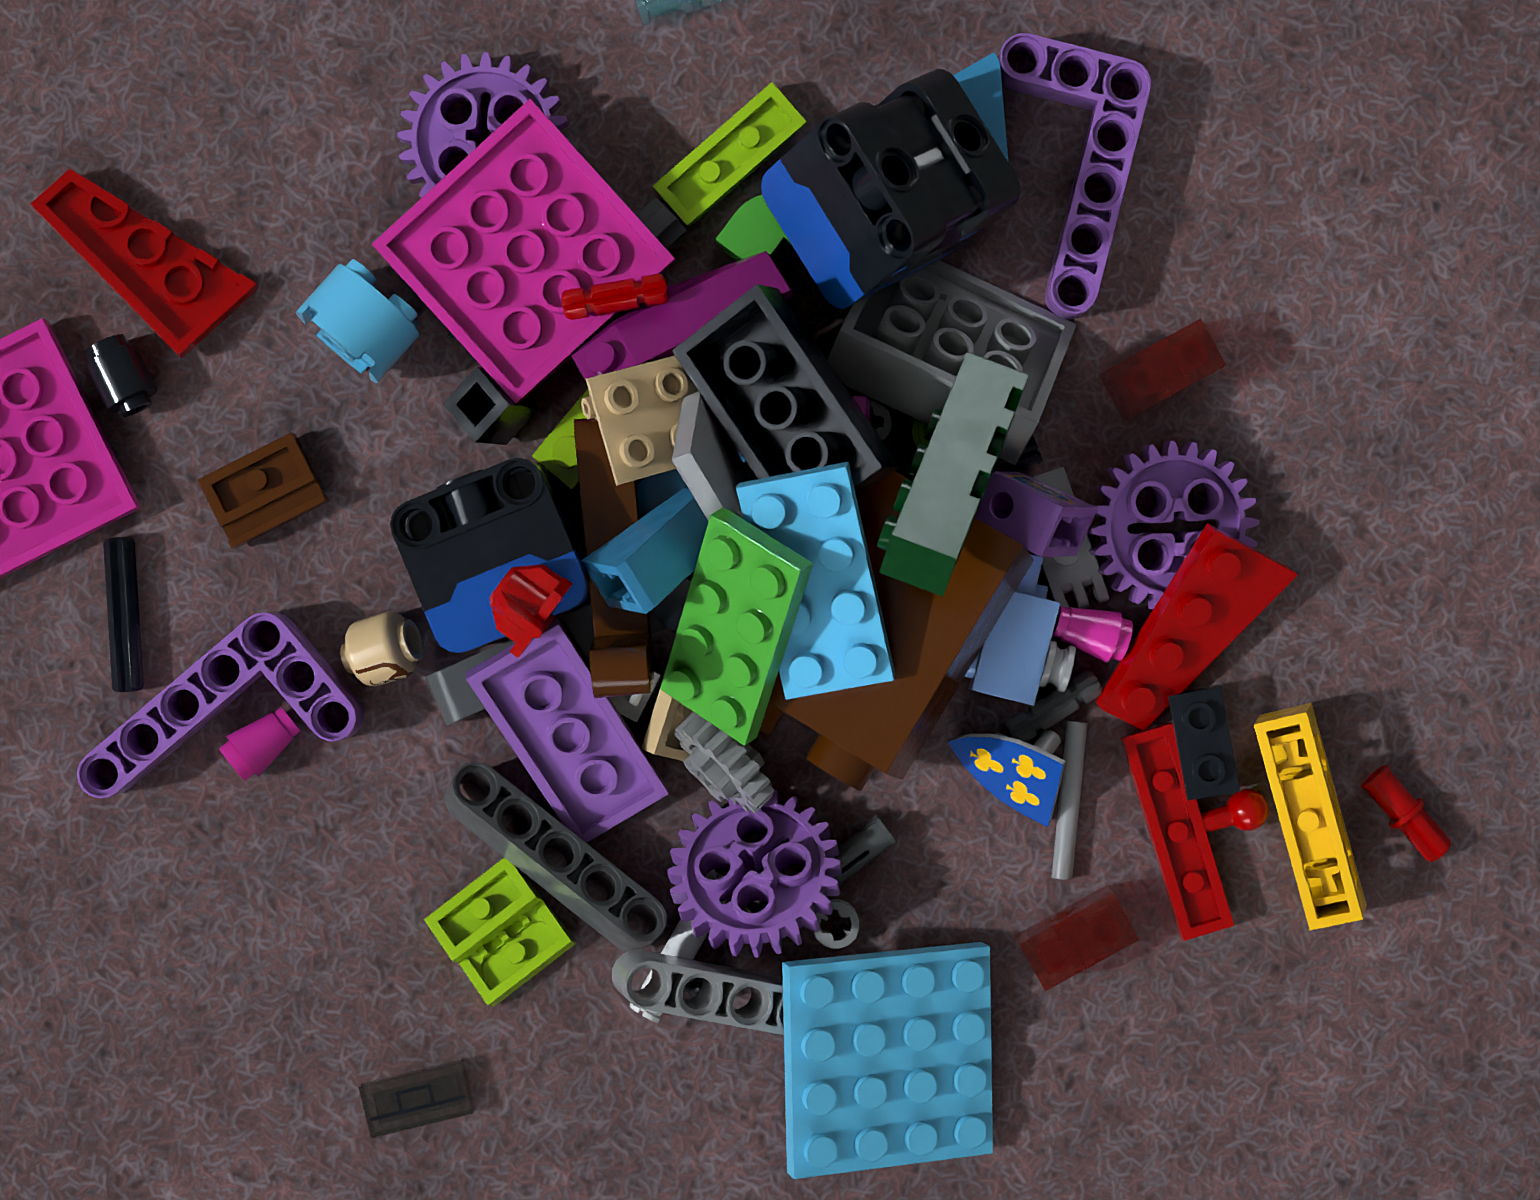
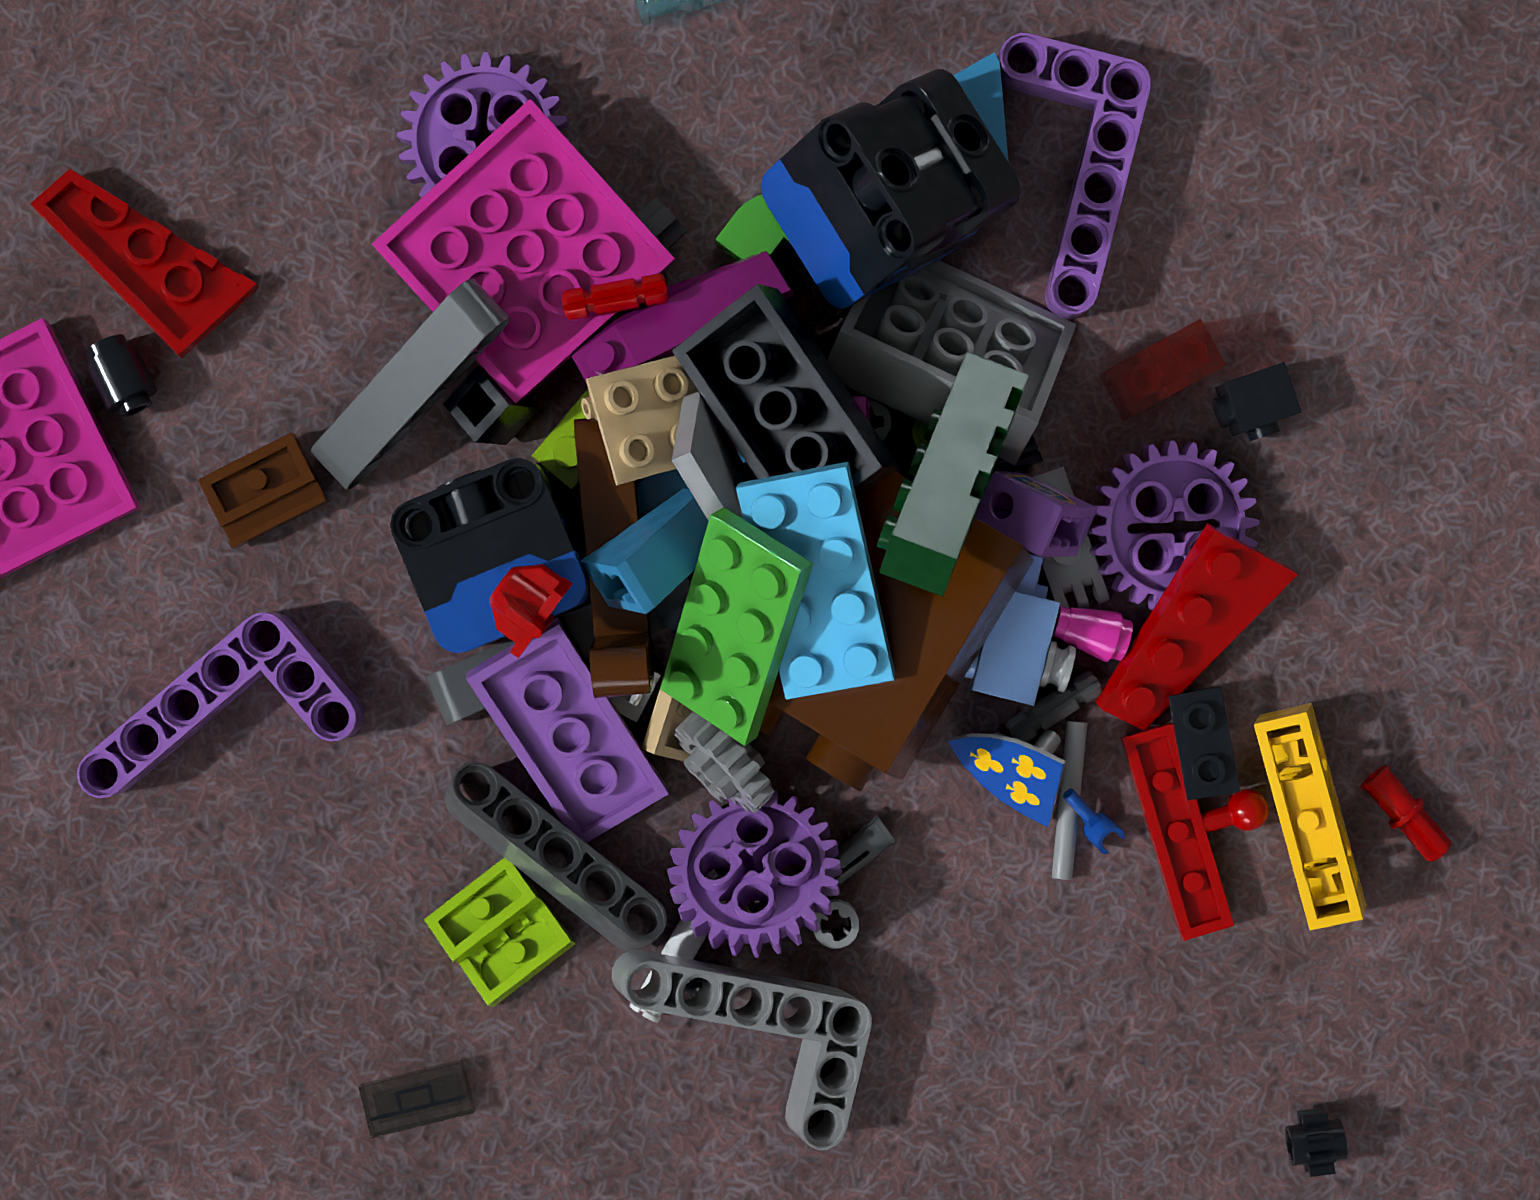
black axle [103,537,144,693] -> none
dark pink cone [219,707,301,781] -> none
medium azure brick [296,259,420,383] -> none
tan head [340,611,424,686] -> none
lime plate [652,82,807,229] -> none
medium azure plate [782,942,993,1179] -> none
clear red brick [1014,886,1139,991] -> none
none -> dark grey beam [310,278,511,491]
none -> blue hand [1063,788,1125,854]
none -> black brick [1212,362,1302,441]
none -> black gear [1285,1108,1348,1177]

